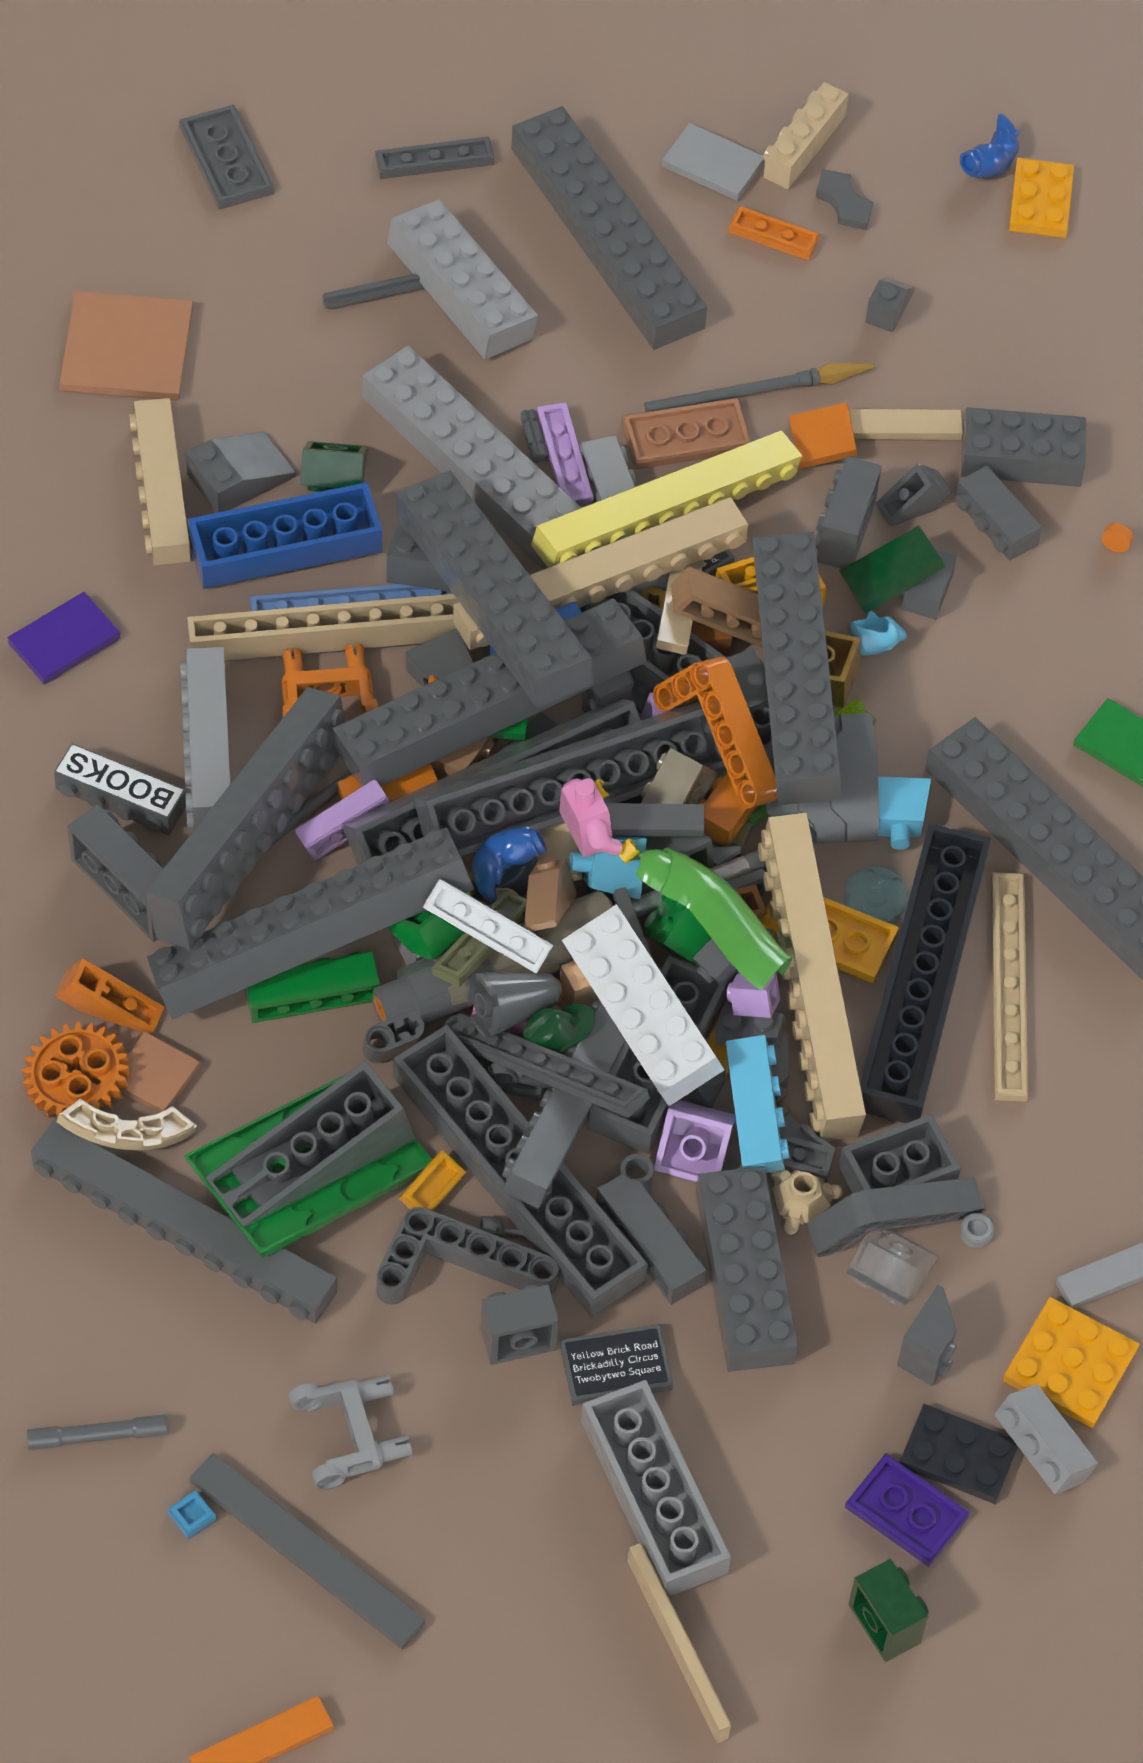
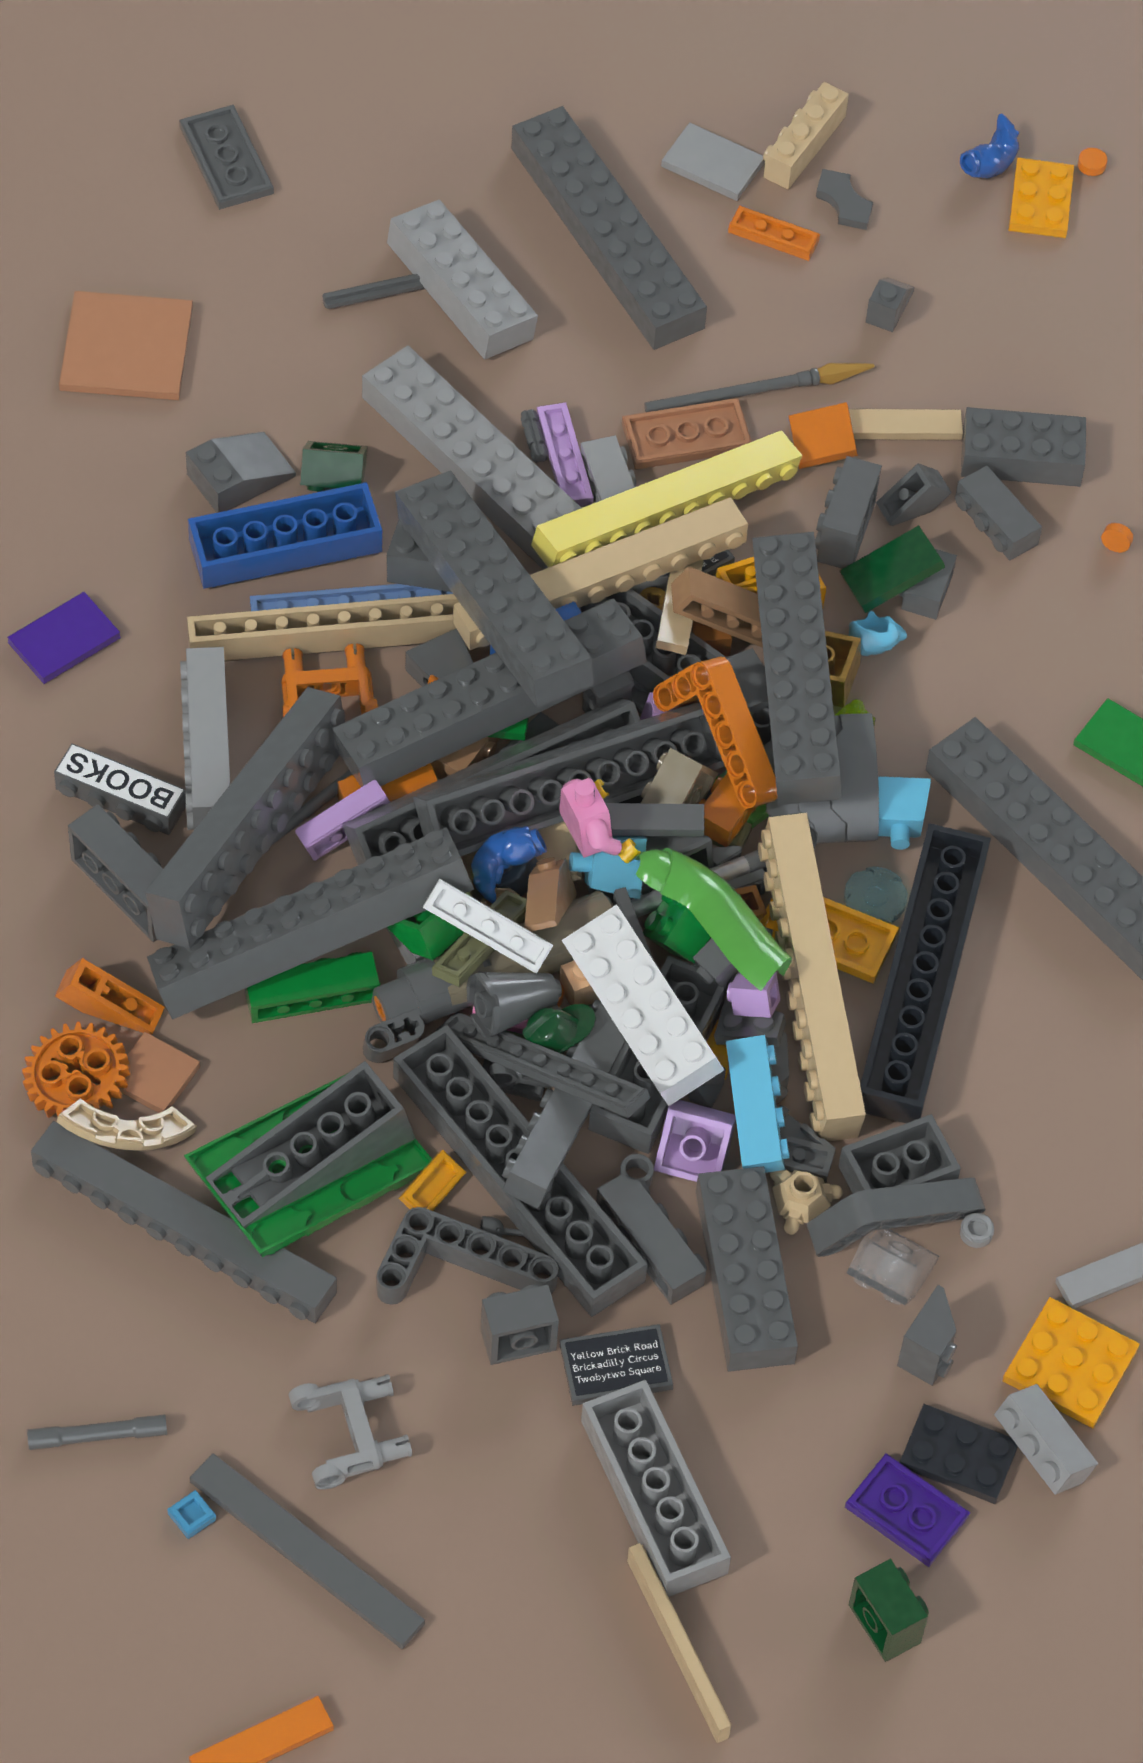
tan brick [129,398,190,565] -> none
dark grey tile [375,137,494,179] -> none
tan tile [991,872,1028,1102] -> none
none -> orange tile [1078,148,1107,176]

